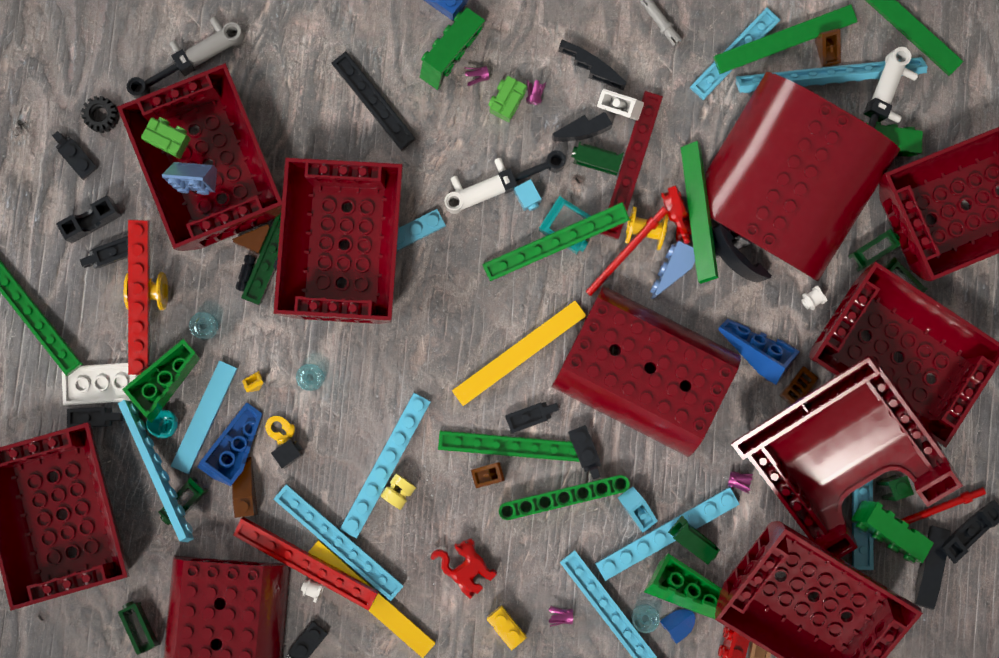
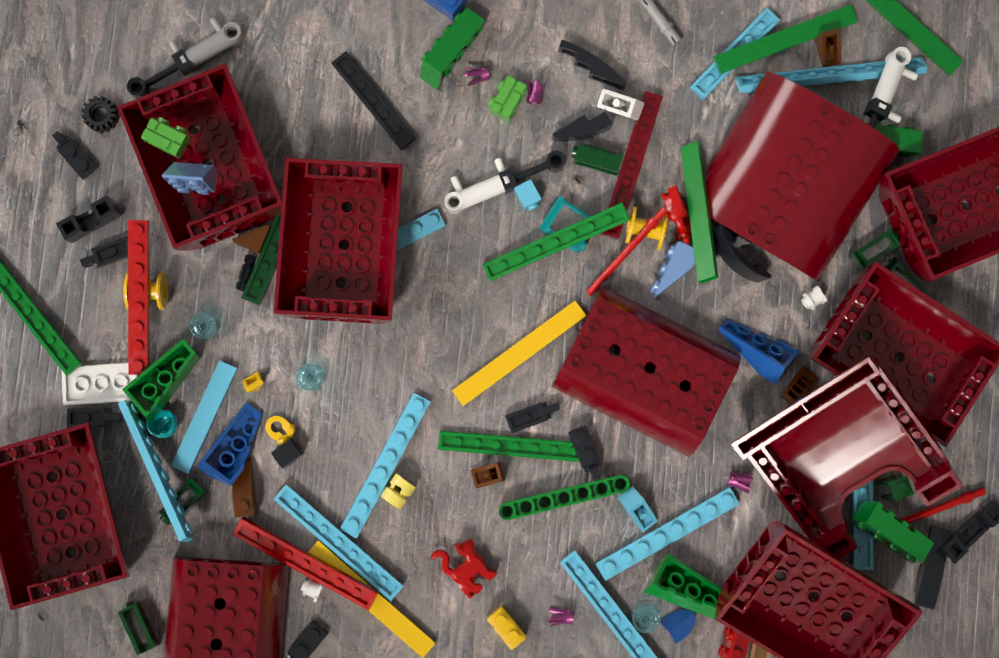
dark green window [668,516,720,565] -> none

